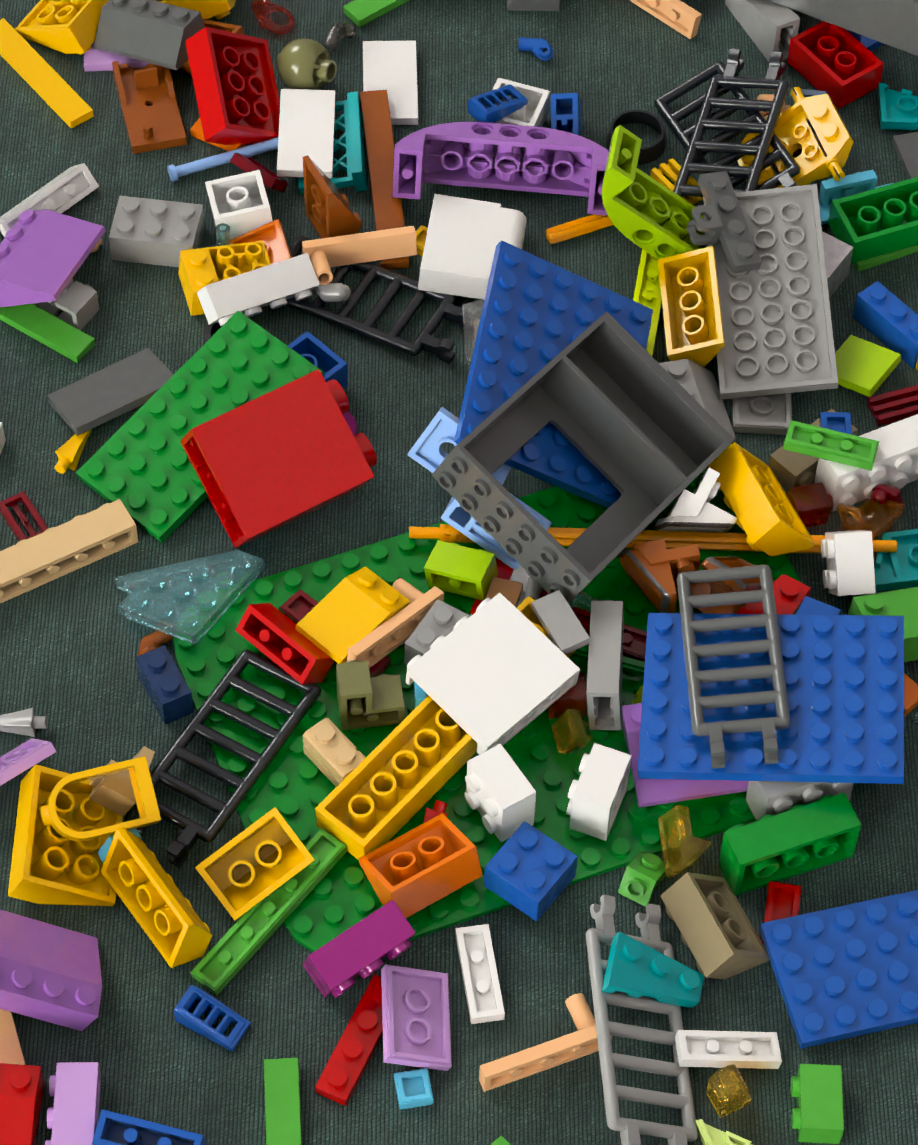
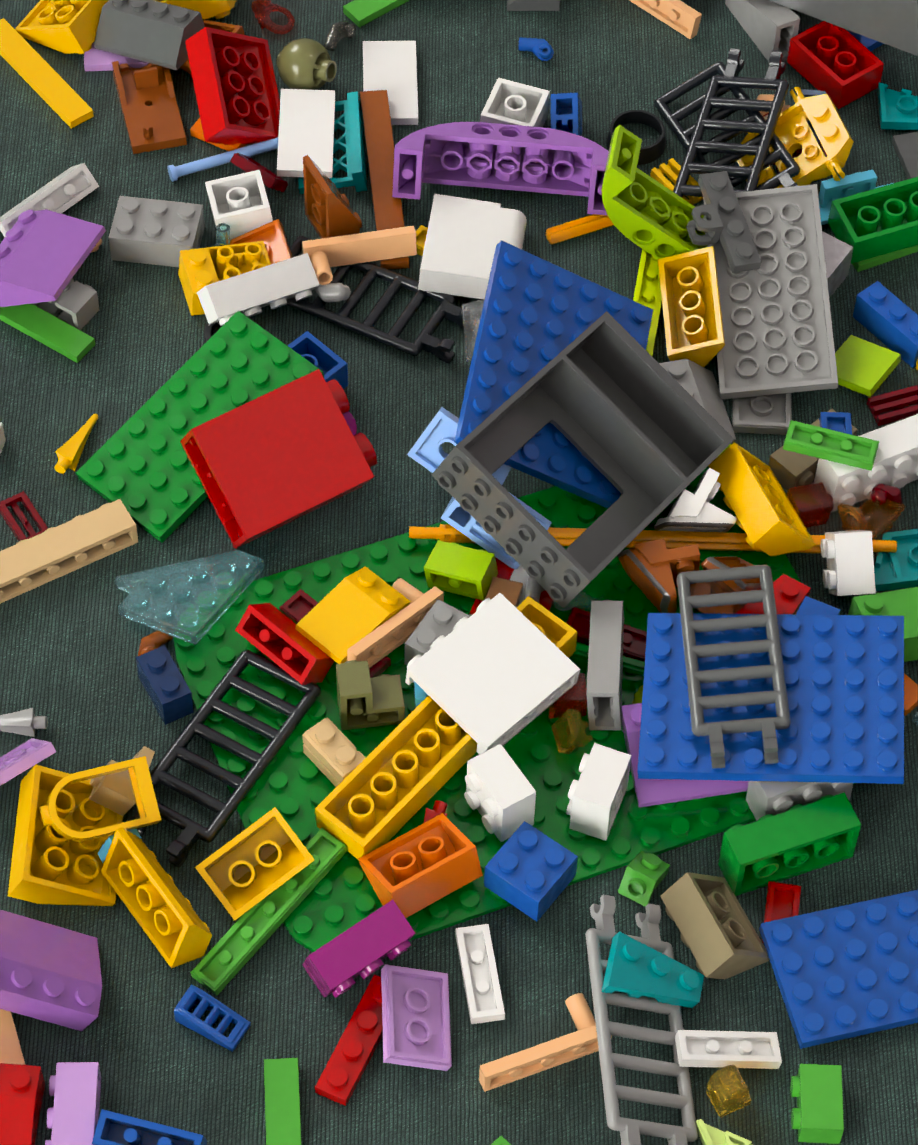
dark grey tile [47,348,173,436] -> none
medium azure tile [394,1068,434,1110] -> none
blue slope [468,84,528,123] -> none
light grey tile [531,590,590,655] -> none
clear yellow slope [658,805,712,878] -> none

